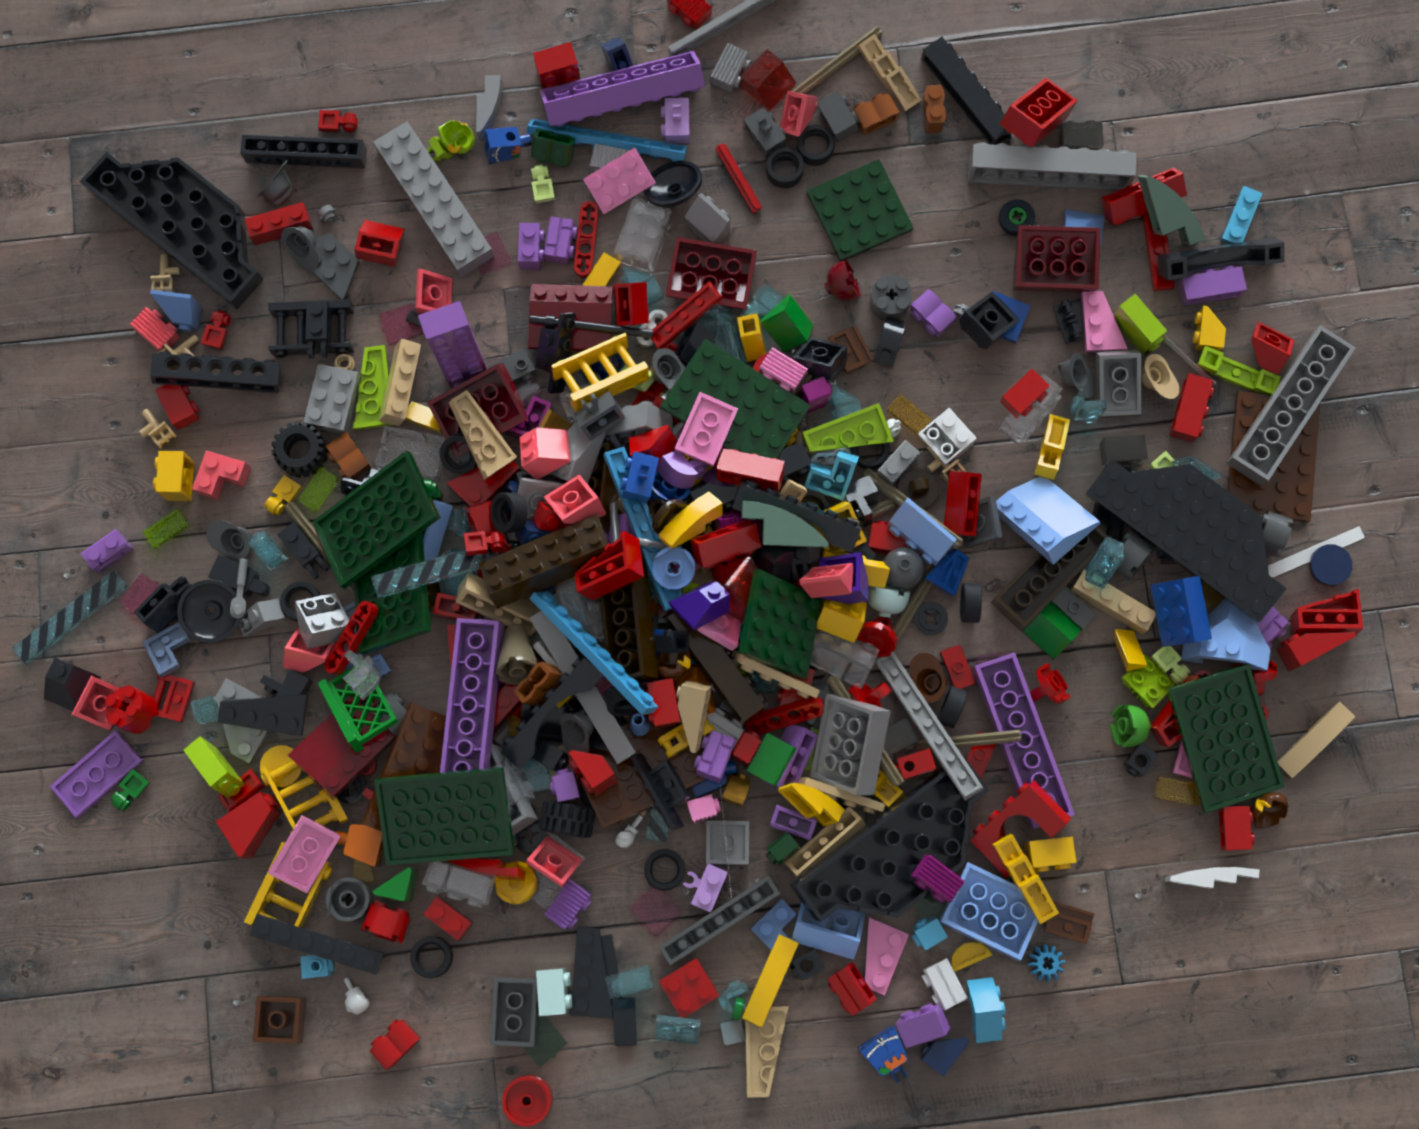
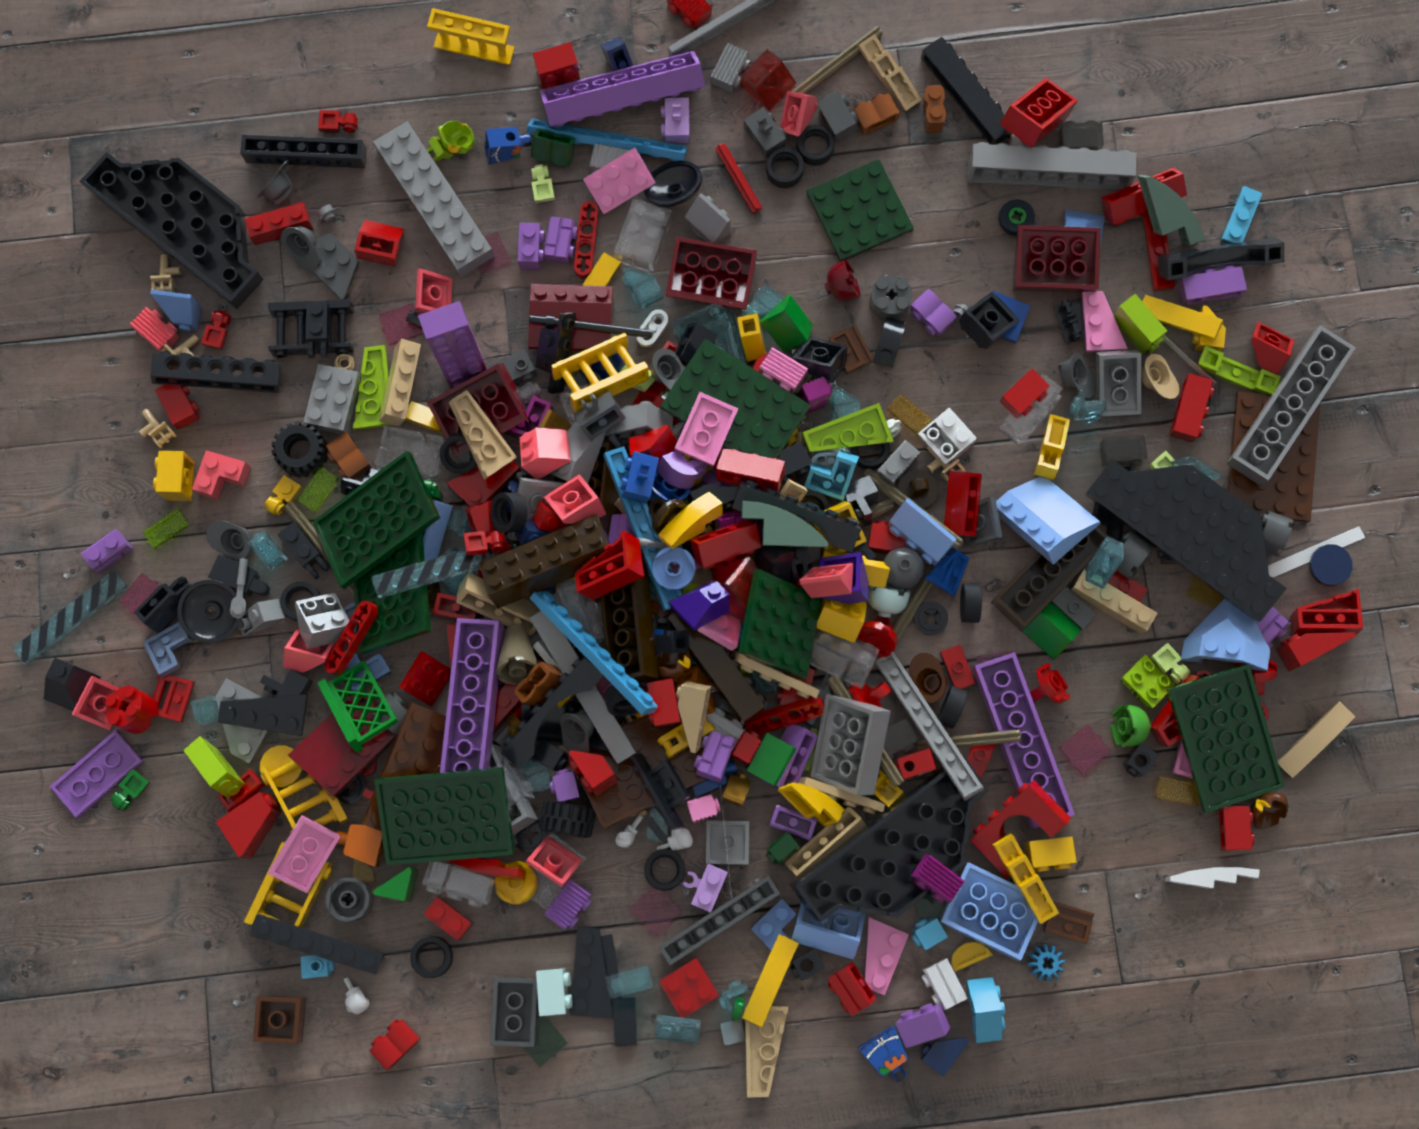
clear brick [343,650,381,700] -> none
red brick [361,901,411,944] -> none
light grey slope [476,75,503,140] -> none
red wheel [502,1074,553,1127] -> none
dark grey bar [609,503,620,544] -> none
red slope [613,282,649,325] -> none
medium blue cone [629,713,650,736] -> none
red tile [651,281,723,349] -> none
yellow slope [1113,629,1148,671] -> none
blue brick [1150,576,1212,647] -> none
none -> red plate [399,651,451,707]
none -> yellow fence [427,8,515,66]
none -> white piece [657,828,693,851]
none -> clear pink piece [1060,724,1111,775]
none -> red plate [1103,568,1148,602]
none -> yellow tile [1142,295,1223,340]

